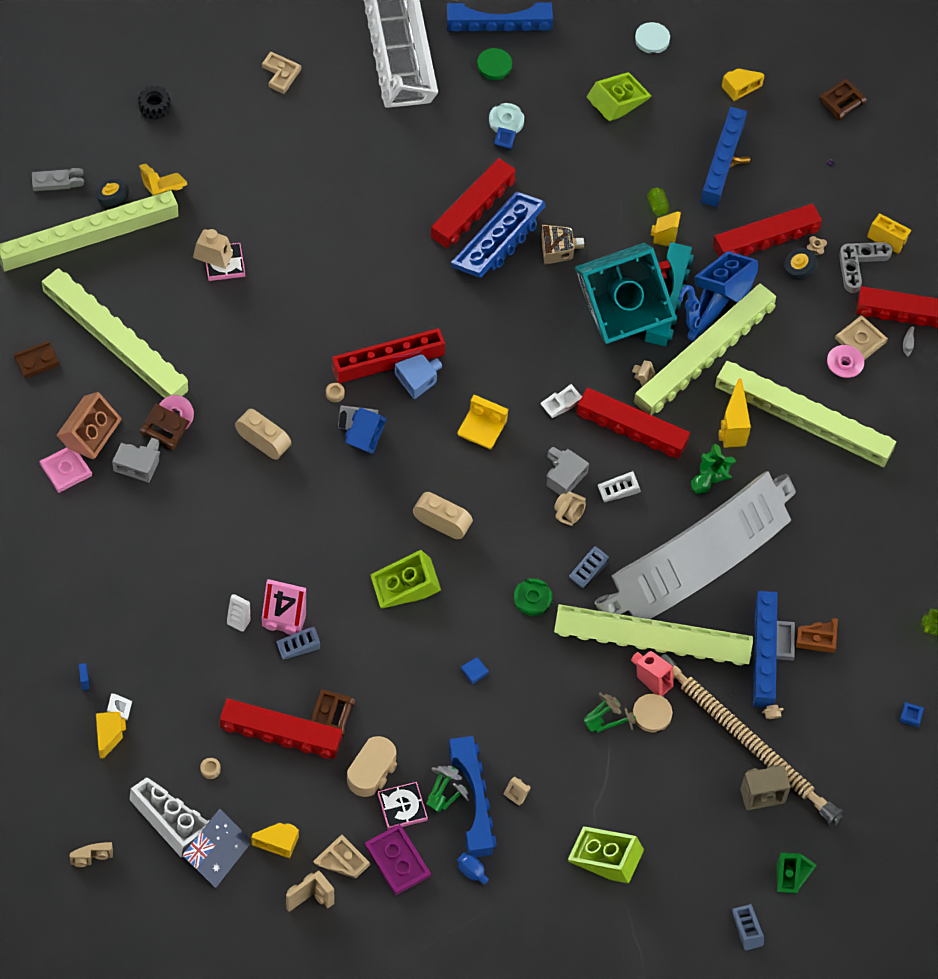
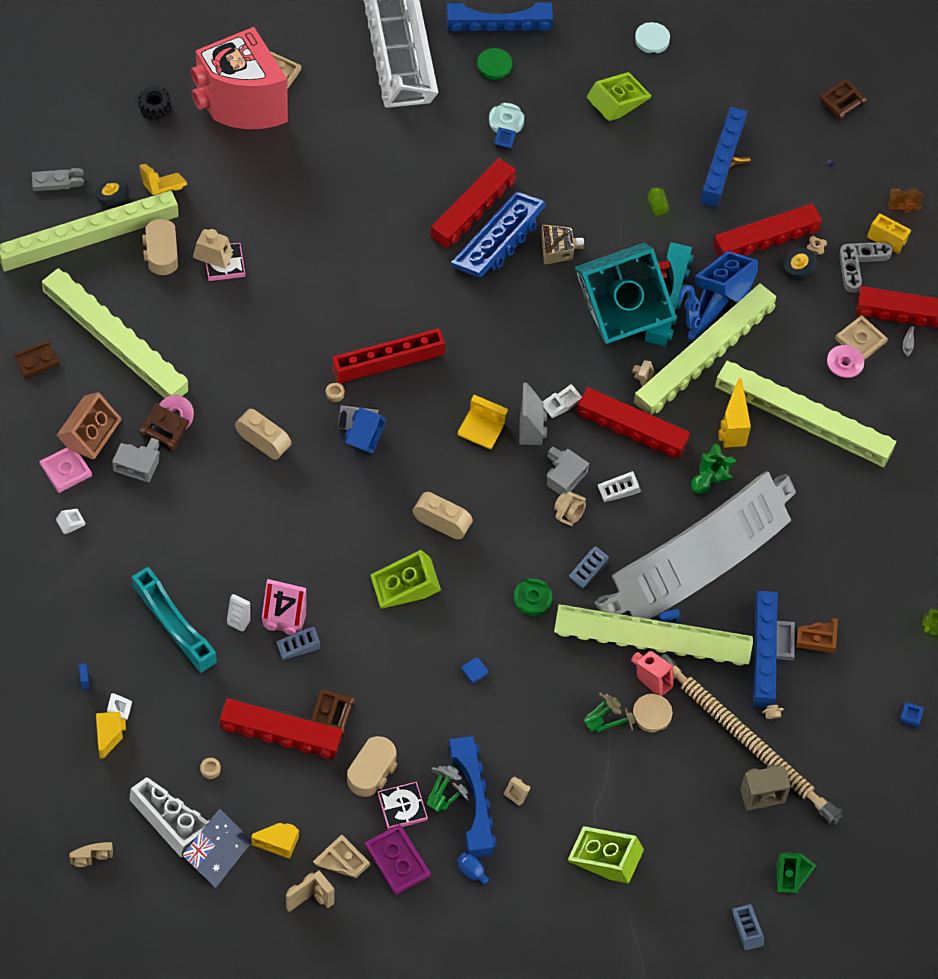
medium blue torso [394,354,442,399] -> none
yellow slope [650,212,681,246] -> none
yellow slope [721,69,764,101] -> none
none -> white slope [56,509,86,534]
none -> teal arch [132,567,217,673]
none -> tan brick [142,219,178,275]
none -> coral brick [190,27,288,129]
none -> light grey slope [519,383,547,445]
none -> blue tile [658,609,680,624]
none -> clear orange hips [888,189,923,213]

